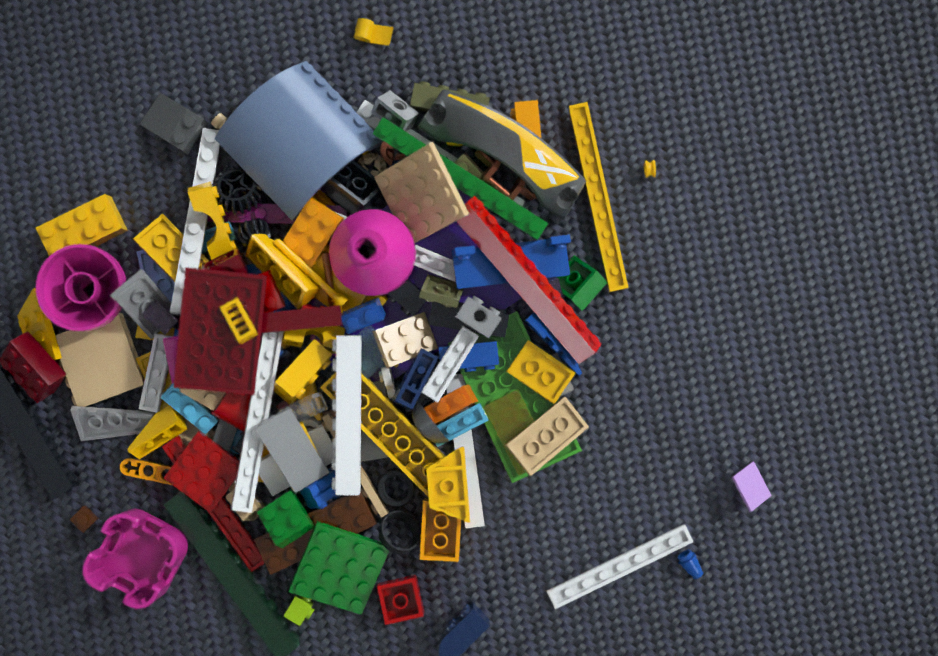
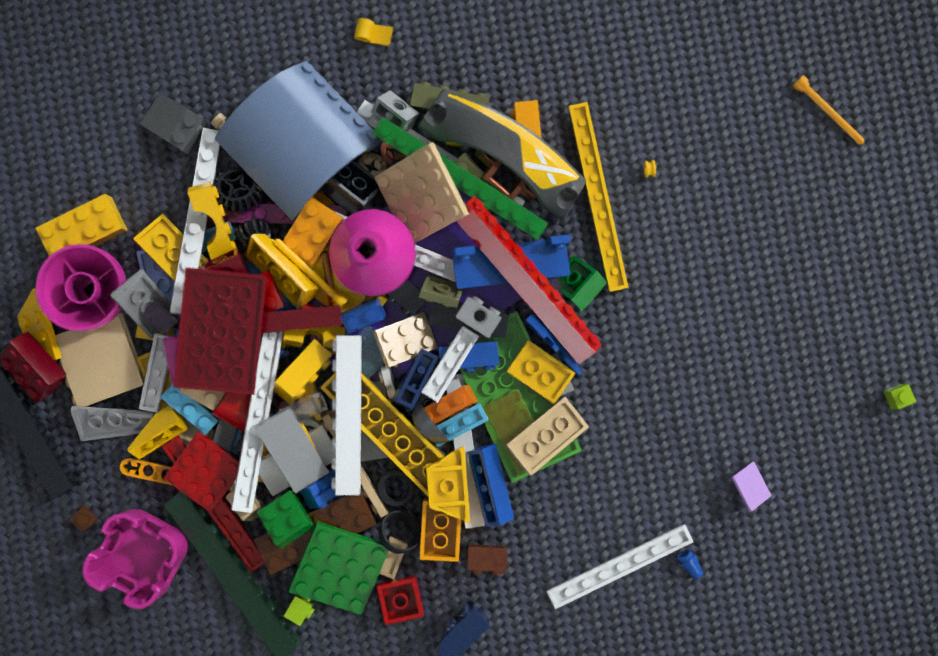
yellow slope [220,298,258,344] -> none
none -> tan tile [379,536,408,580]
none -> blue brick [467,444,514,527]
none -> copper brick [468,544,508,575]
none -> light orange piece [792,75,864,145]
none -> lime brick [883,384,916,410]

